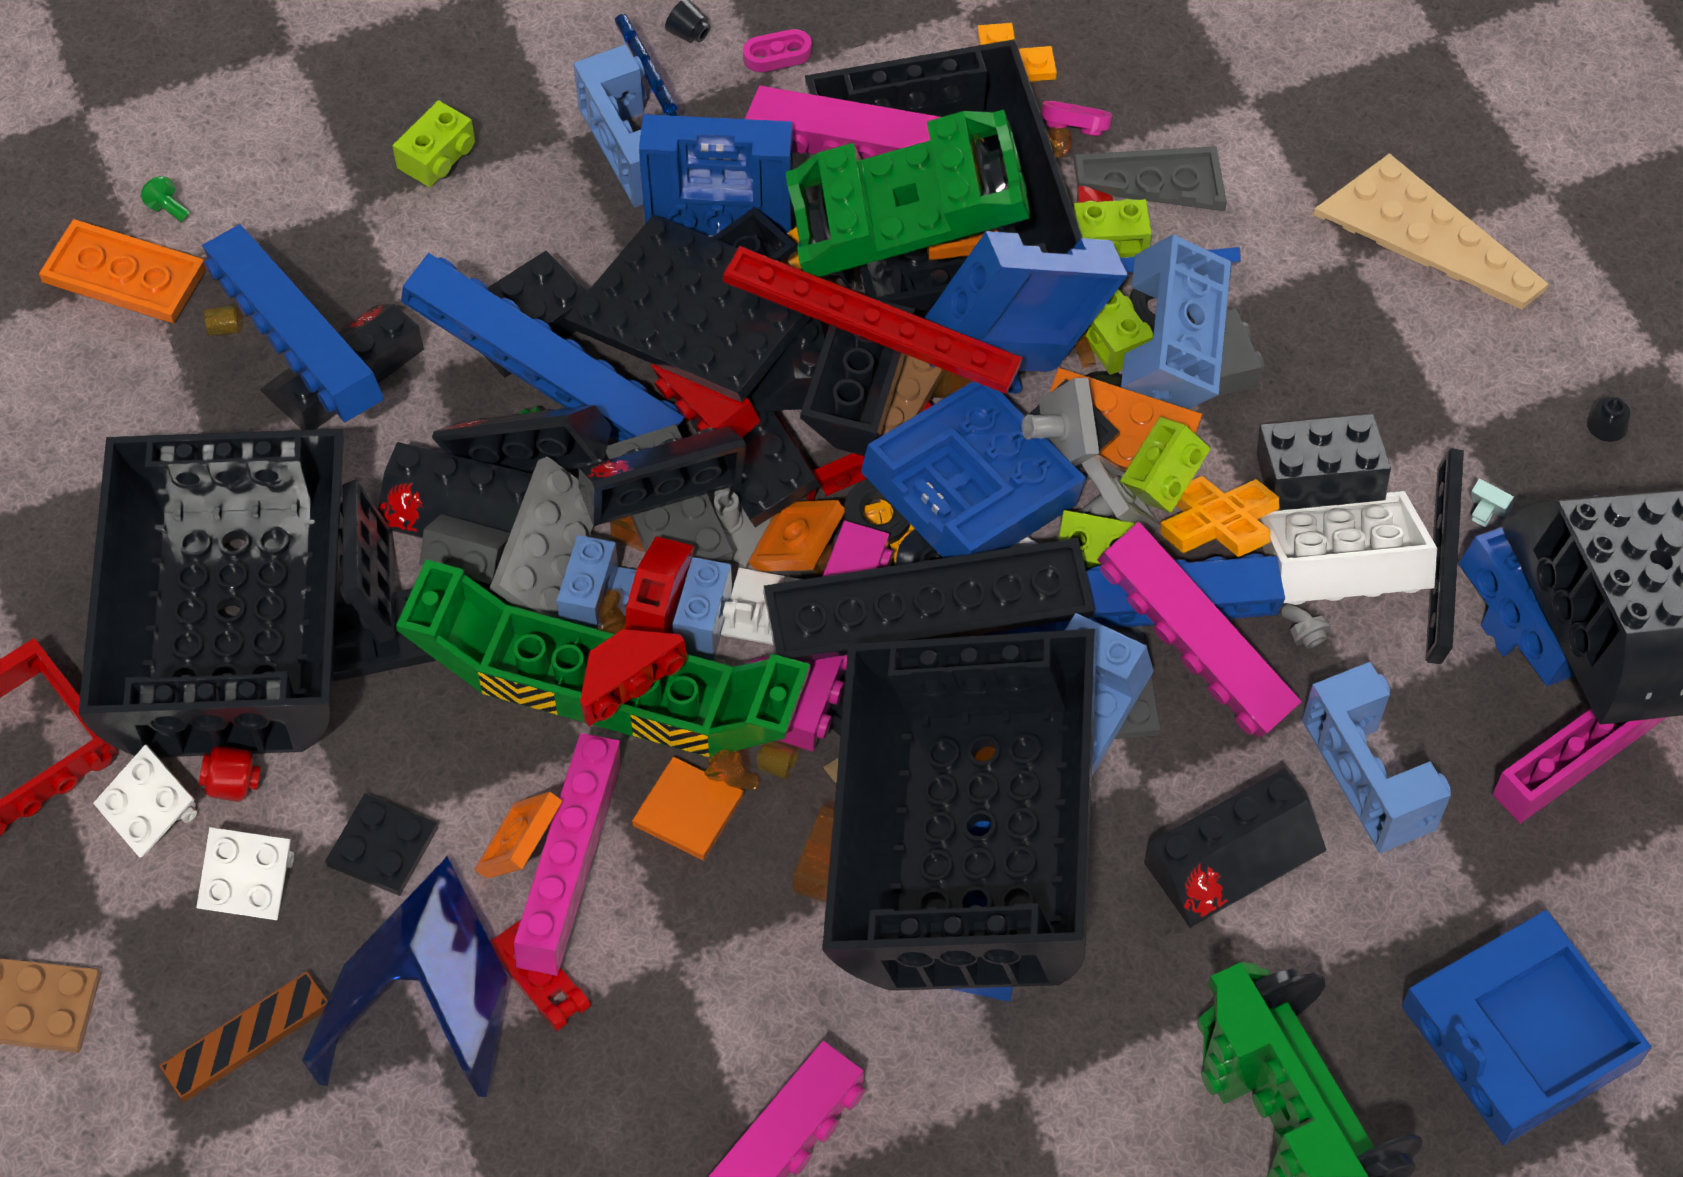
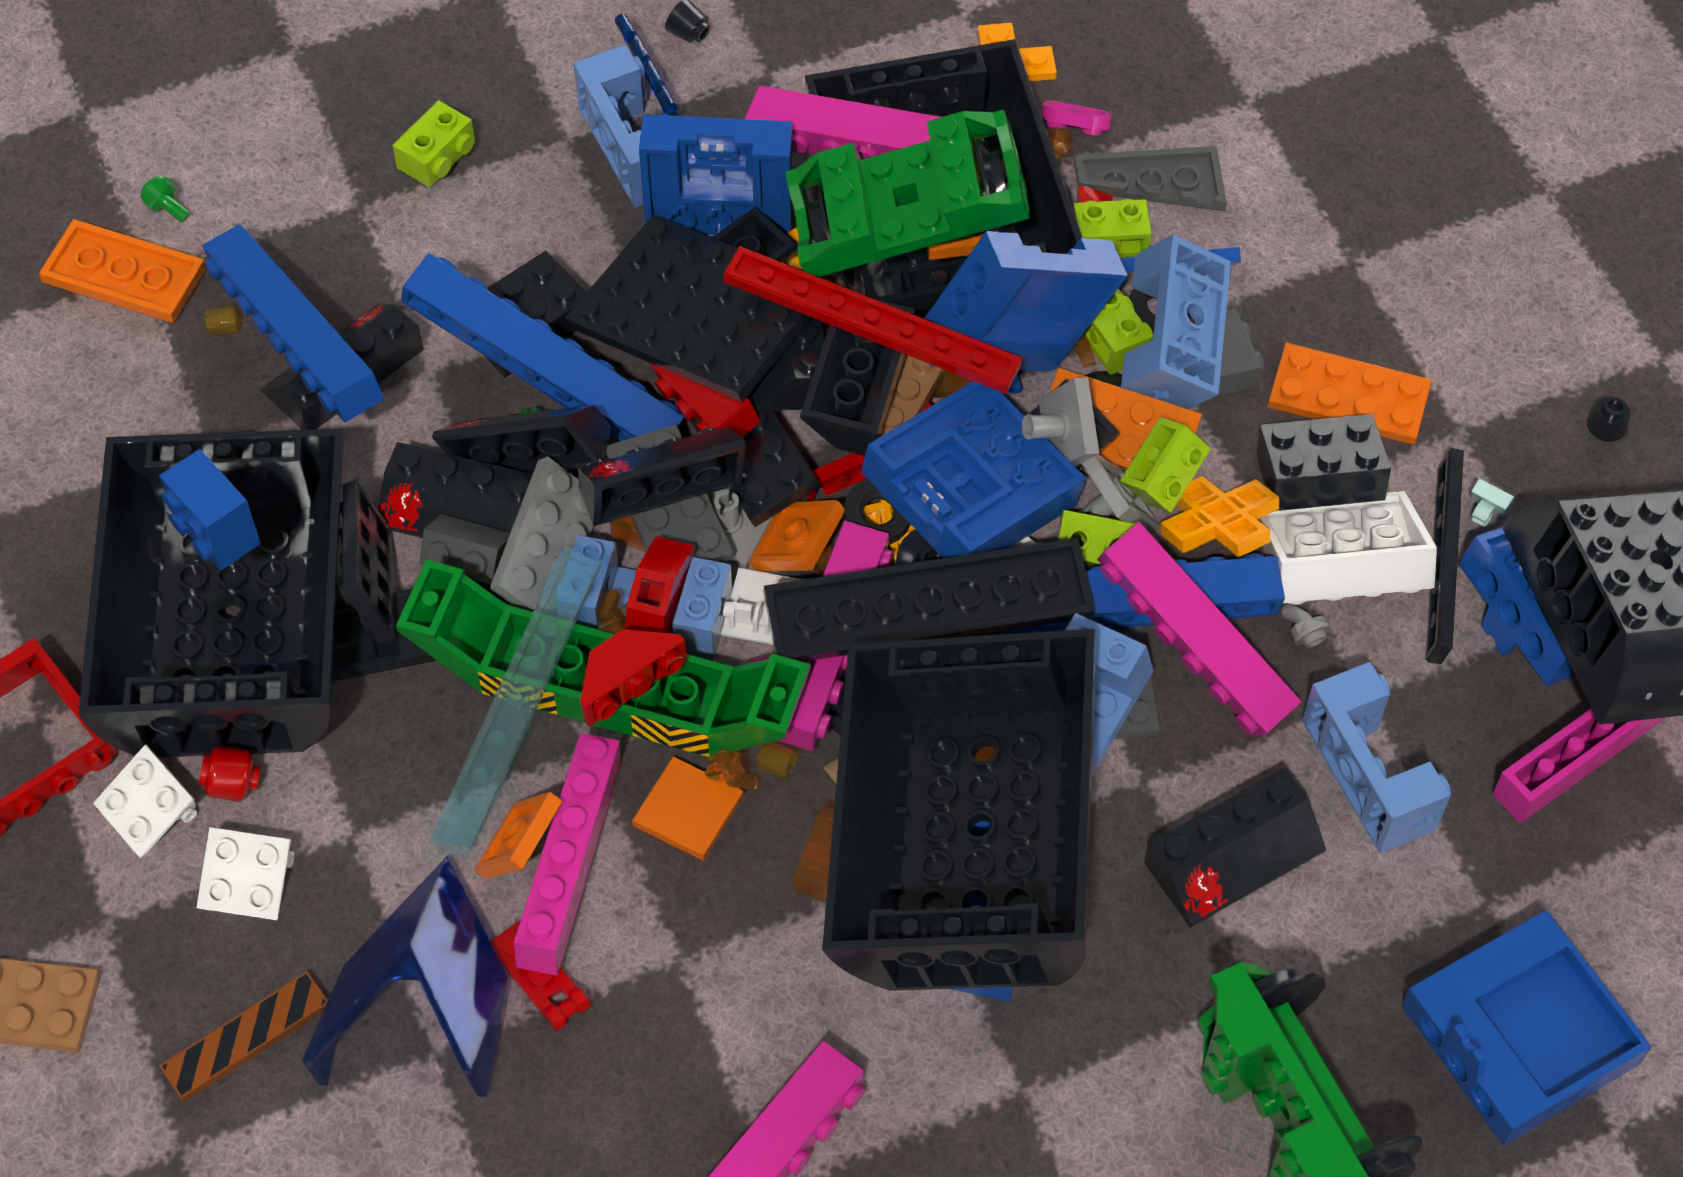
black plate [325,793,438,896] -> none
dark pink plate [743,29,812,72] -> none
tan wing [1313,153,1549,310] -> none
none -> blue brick [159,449,261,571]
none -> clear light blue tile [428,546,602,860]
none -> orange plate [1267,343,1432,445]

